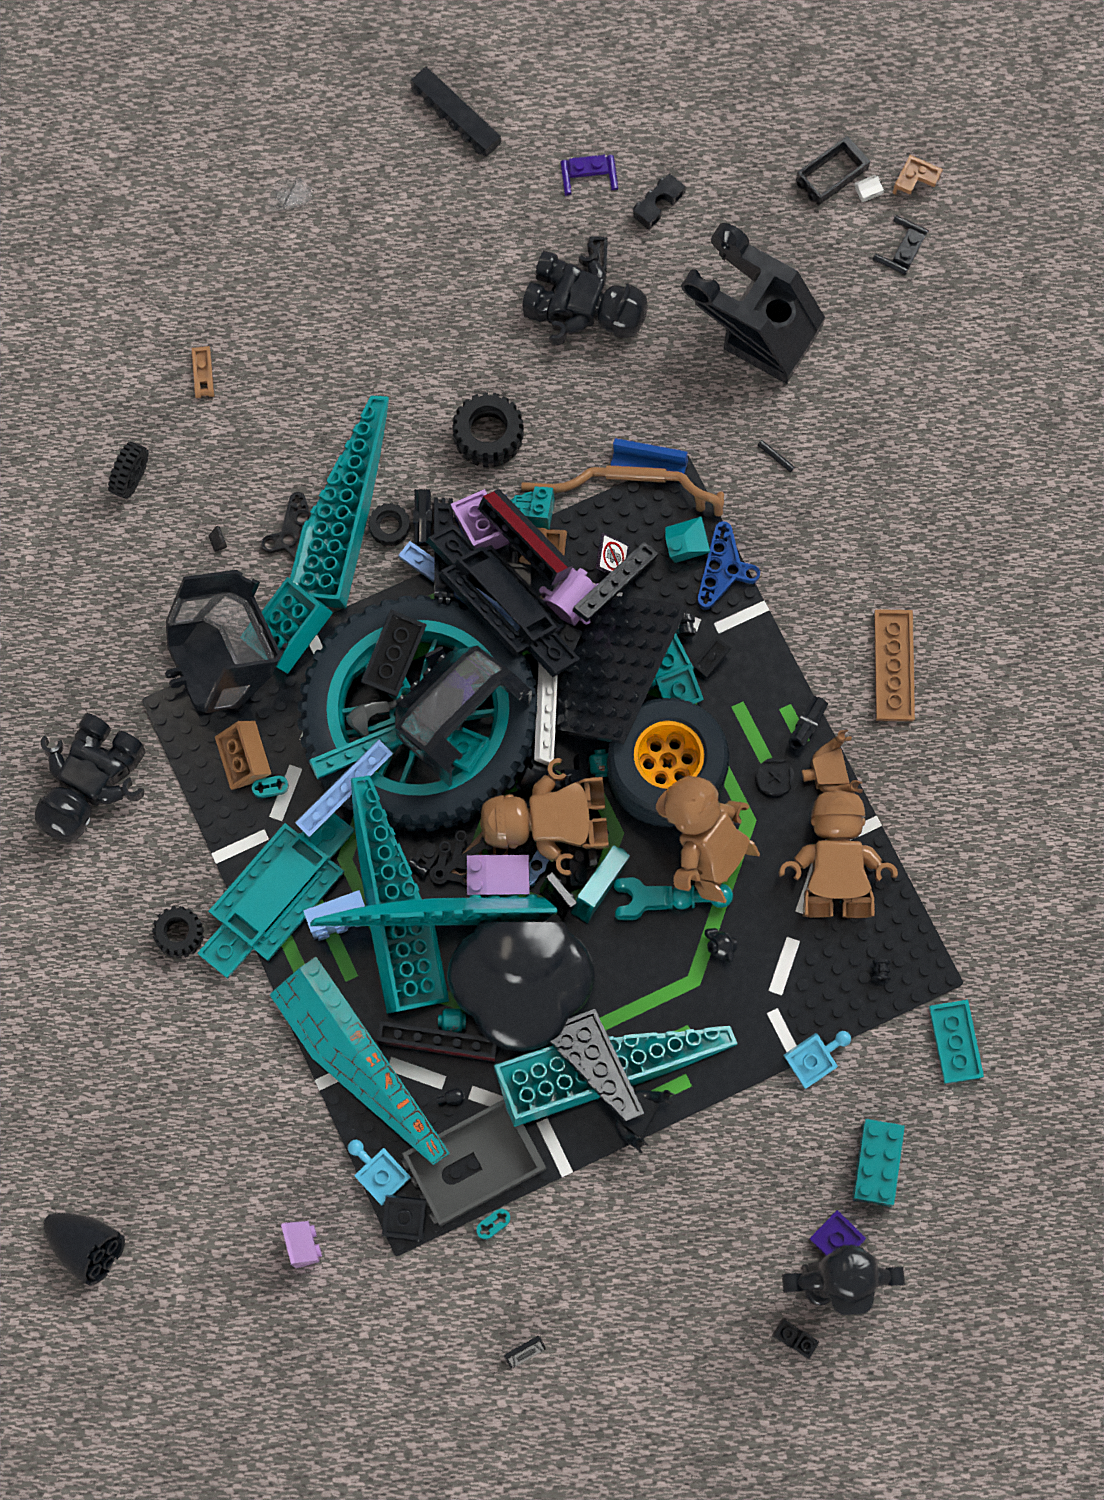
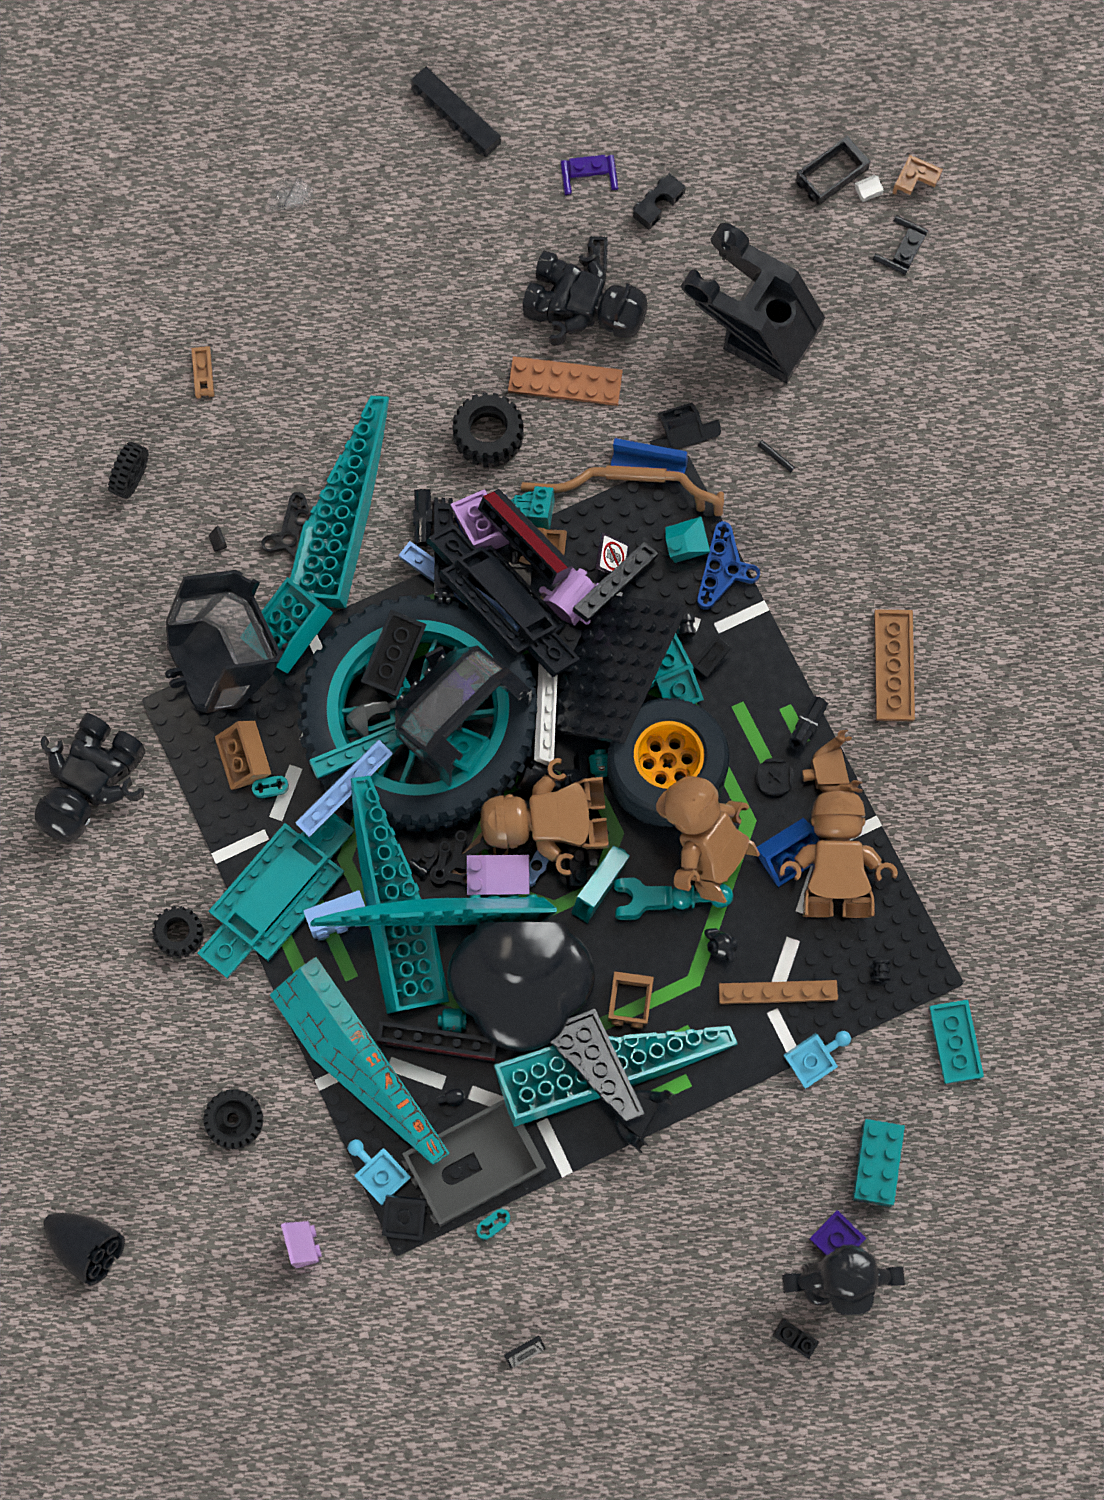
black tyre [368,503,410,546] -> none
black plate [539,873,577,920] -> none
none -> black wheel [203,1089,263,1149]
none -> nougat plate [508,356,623,406]
none -> medium nougat window [608,972,654,1029]
none -> black plate [649,402,721,450]
none -> medium nougat plate [719,980,838,1004]
none -> blue slope [757,818,820,887]

